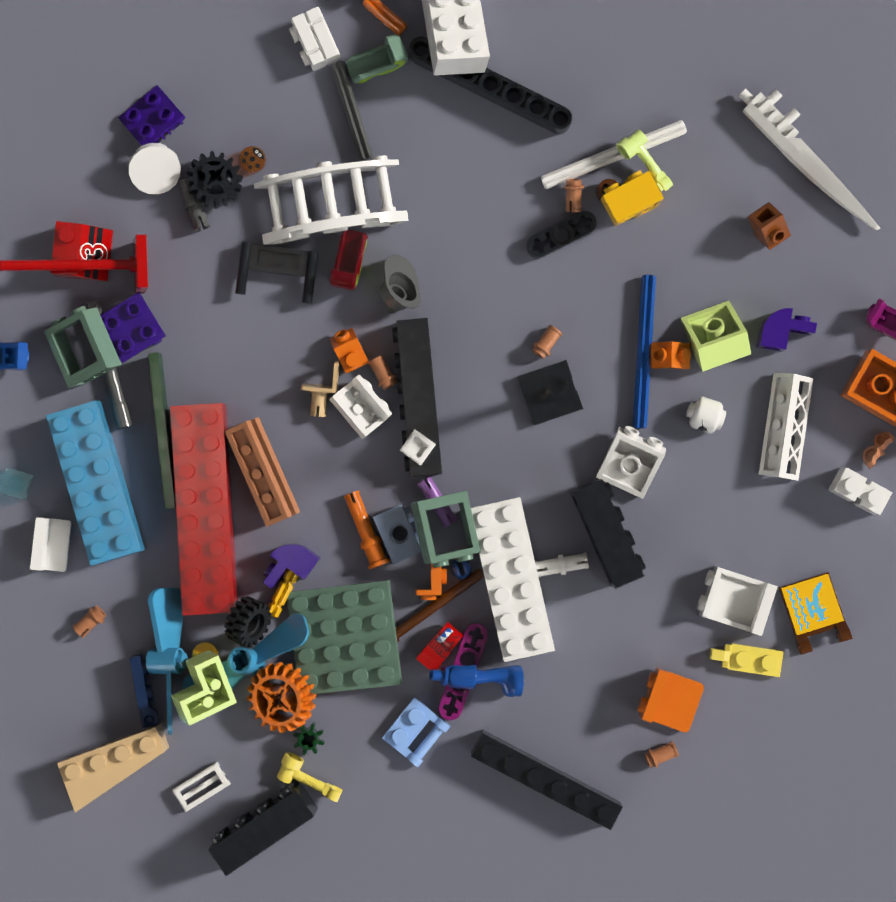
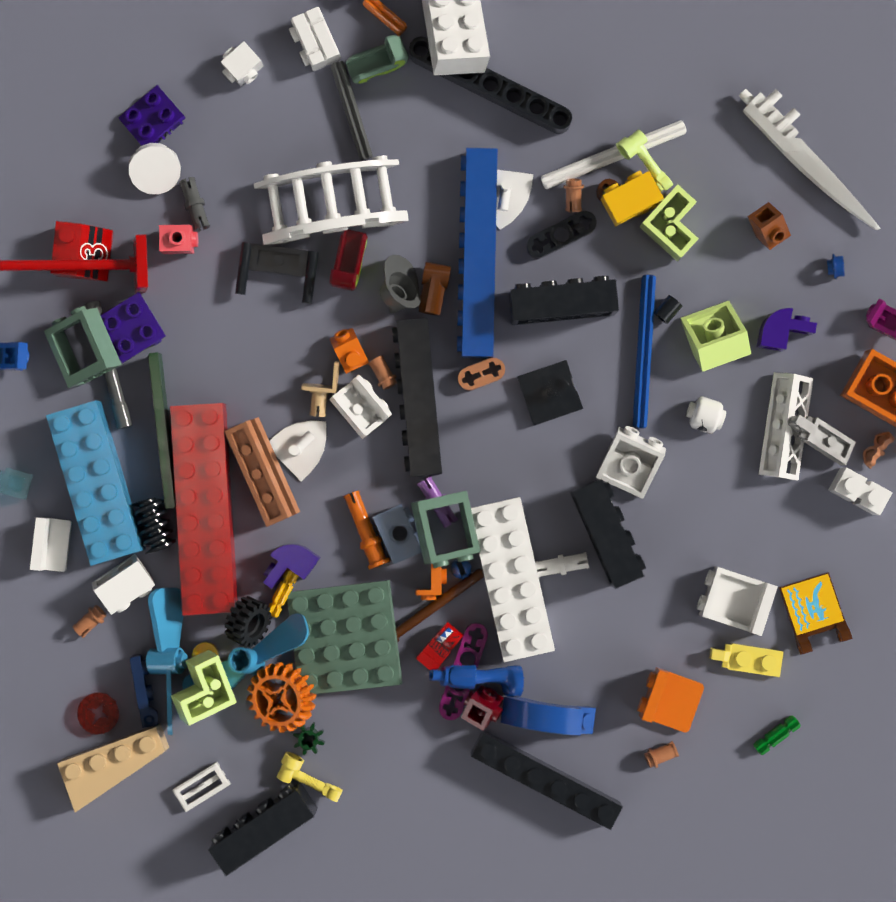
black gear [185,151,243,209] -> none
clear orange tile [239,146,266,173] -> none
light blue plate [382,696,451,767] -> none
white tile [400,429,436,466] -> none
nougat pin [532,325,562,359] -> none
orange bracket [651,341,691,369] -> none
none -> clear red gear [77,692,120,734]
none -> white brick [92,554,155,615]
none -> black piece [131,497,176,555]
none -> coral brick [159,225,199,254]
none -> white brick [221,41,263,86]
none -> white shield [269,420,327,482]
none -> reddish brown piece [418,262,451,316]
none -> blue brick [457,148,498,358]
none -> nougat beam [458,358,505,391]
none -> dark red brick [461,685,504,731]
none -> white shield [496,170,533,230]
none -> blue arch [500,697,596,735]
none -> black brick [509,276,619,325]
none -> yellowish green brick [640,184,699,262]
none -> black hinge [654,295,683,324]
none -> green axle [753,715,801,755]
none -> light grey hinge [788,415,856,466]
none -> blue plate [827,254,845,279]

